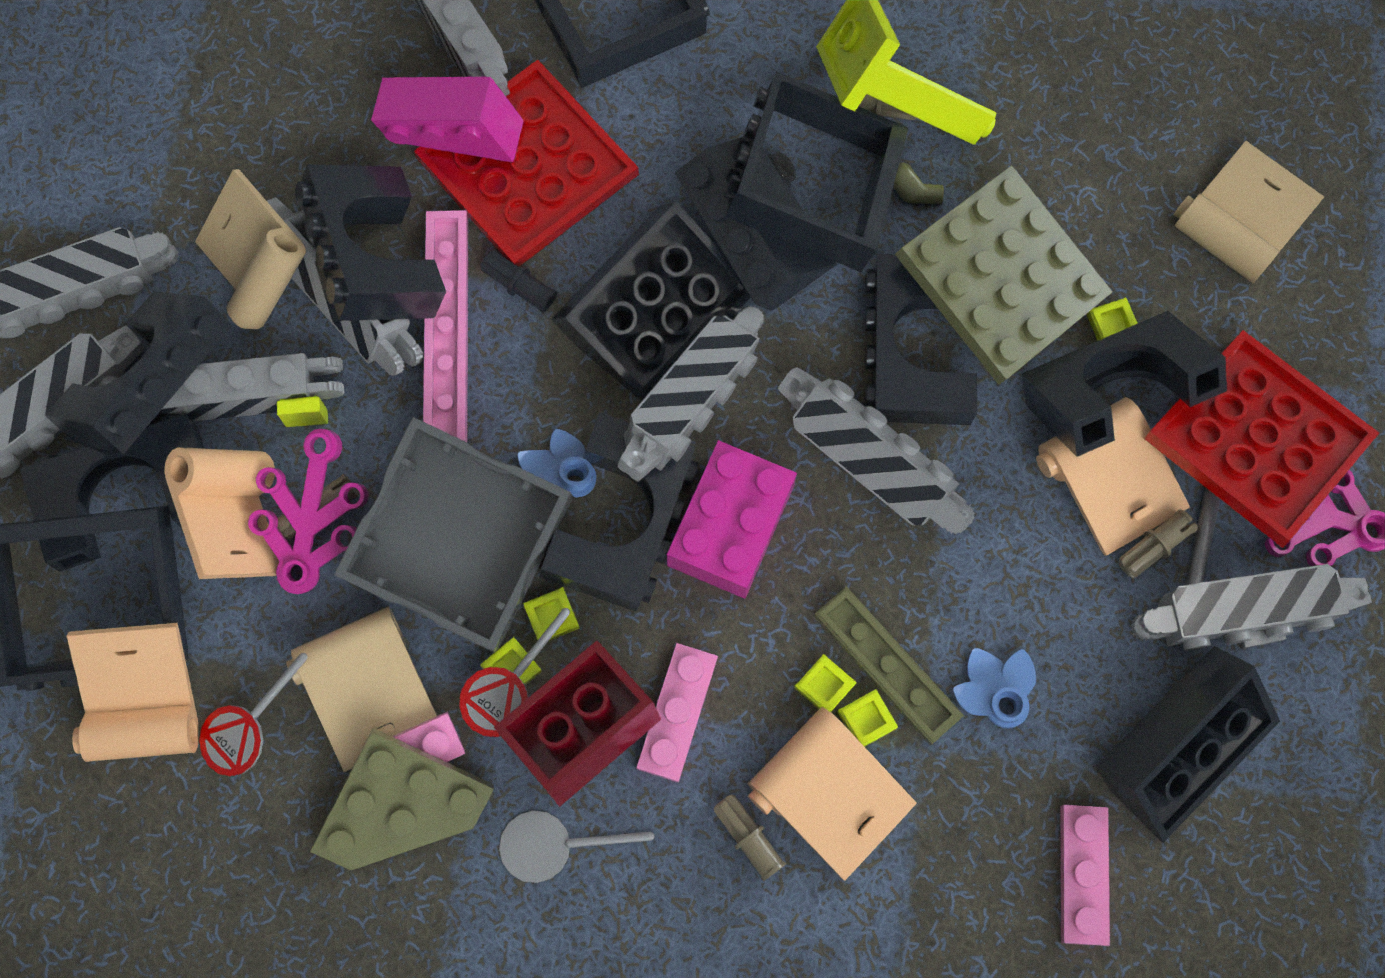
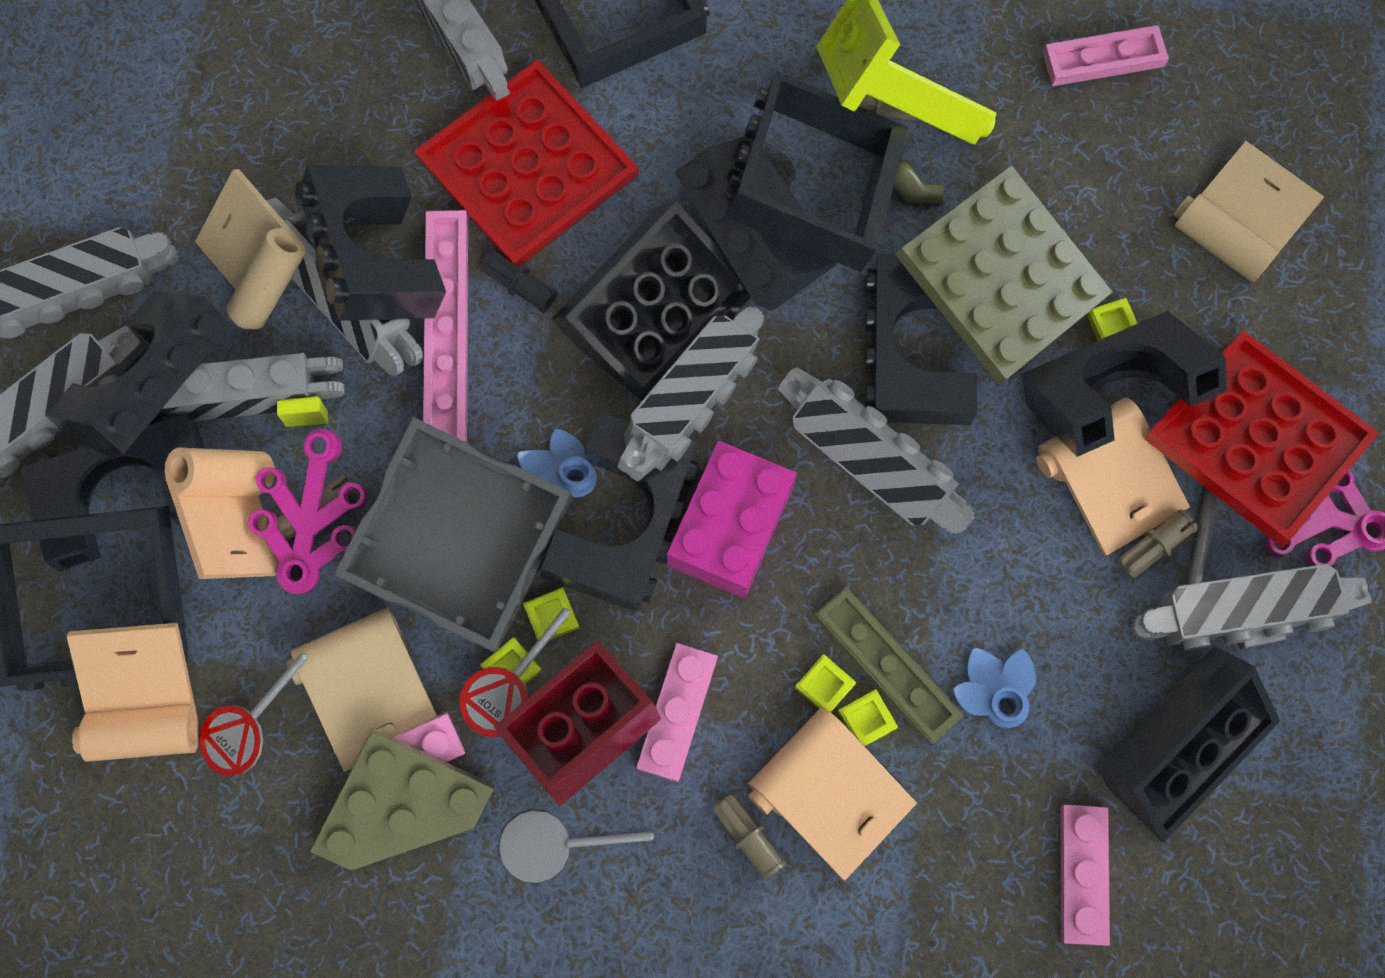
dark pink wedge [371,77,524,162] -> none
none -> bright pink plate [1043,25,1169,86]

